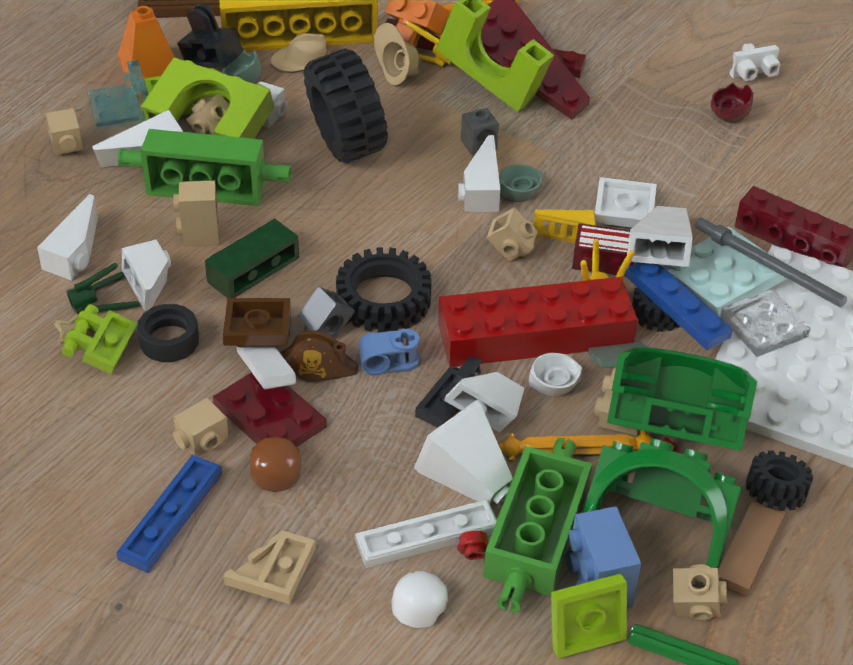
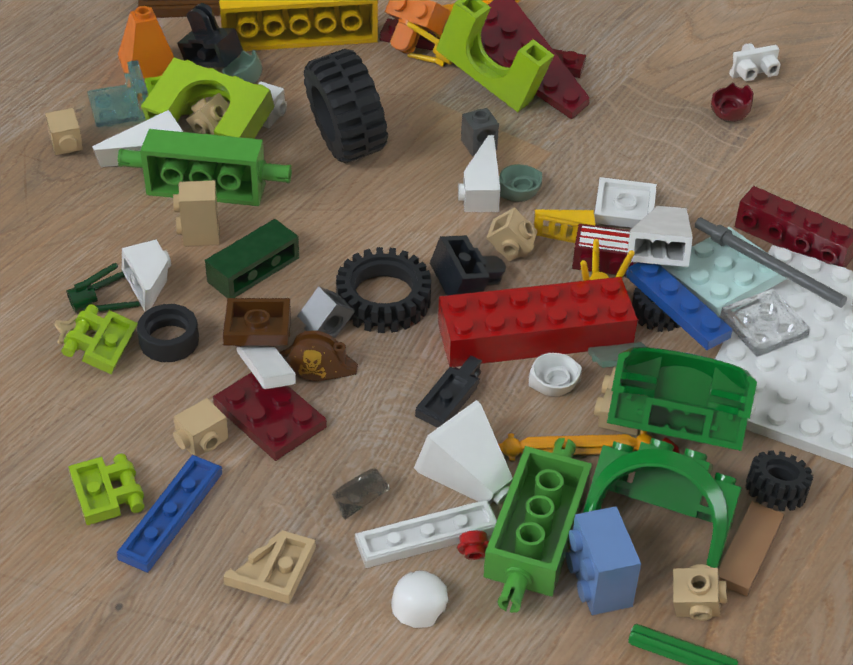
white slope [37,194,98,281] -> none
dark orange hair [250,436,301,492] -> none
tan piece [271,33,331,72] -> none
medium blue piece [358,329,420,375] -> none
tan piece [374,23,419,86] -> none
white slope [444,372,524,433] -> none
lime plate [551,573,627,659] -> none
none -> lime plate [68,453,145,525]
none -> clear smoke piece [332,467,390,520]
none -> black brick [430,235,506,296]

